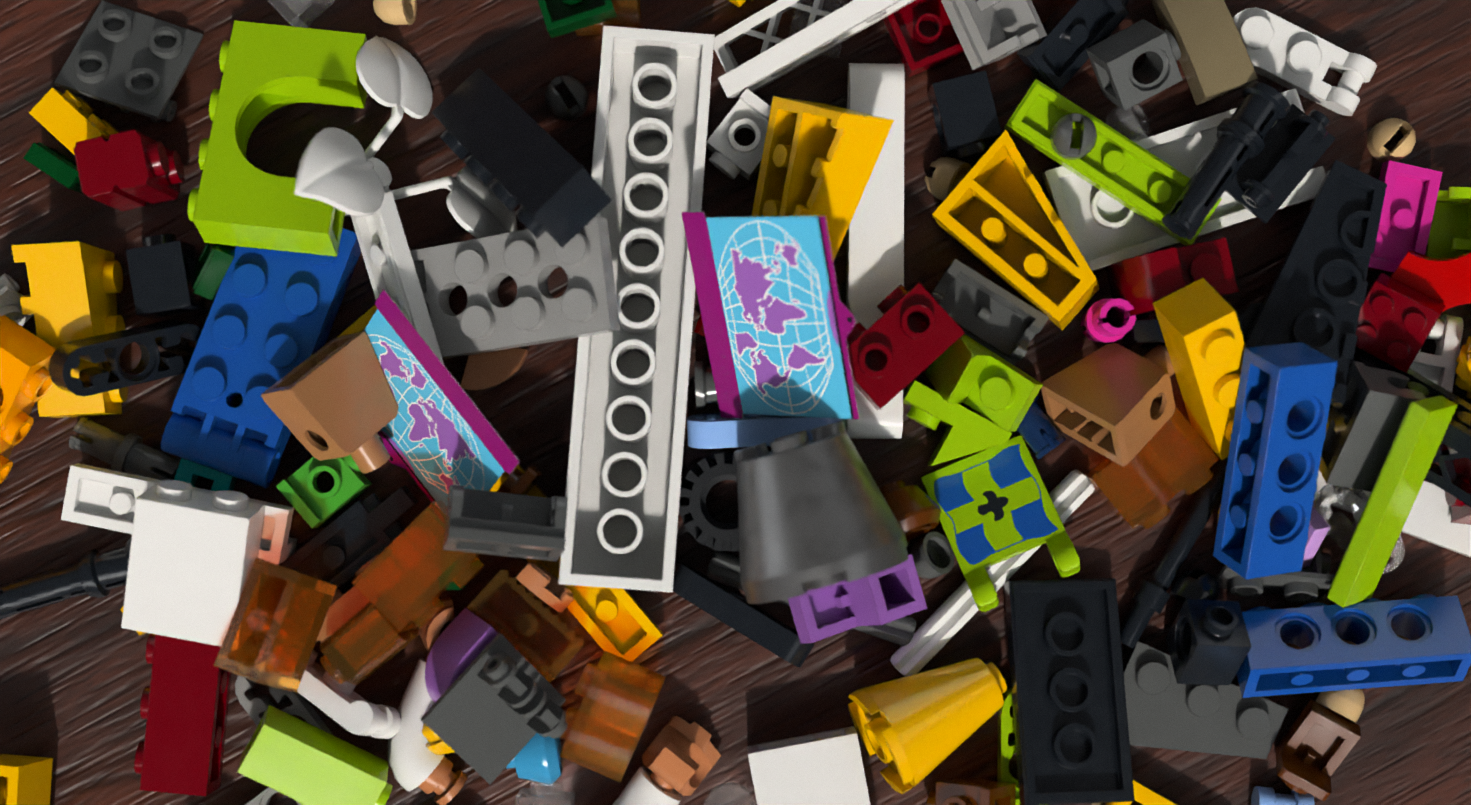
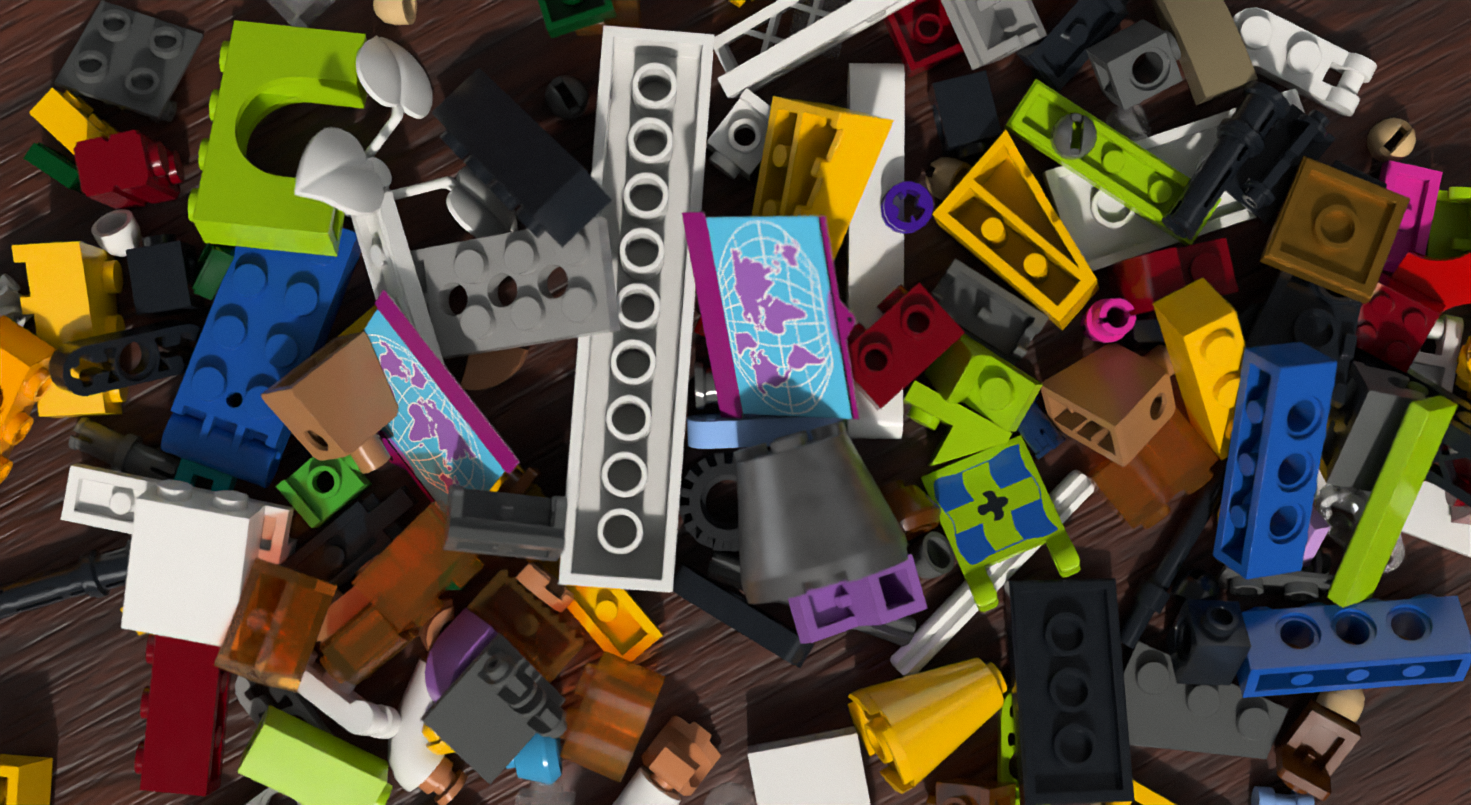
none -> white hinge [91,209,142,257]
none -> dark purple bush [880,181,934,234]
none -> pearl gold tile [1260,156,1410,304]

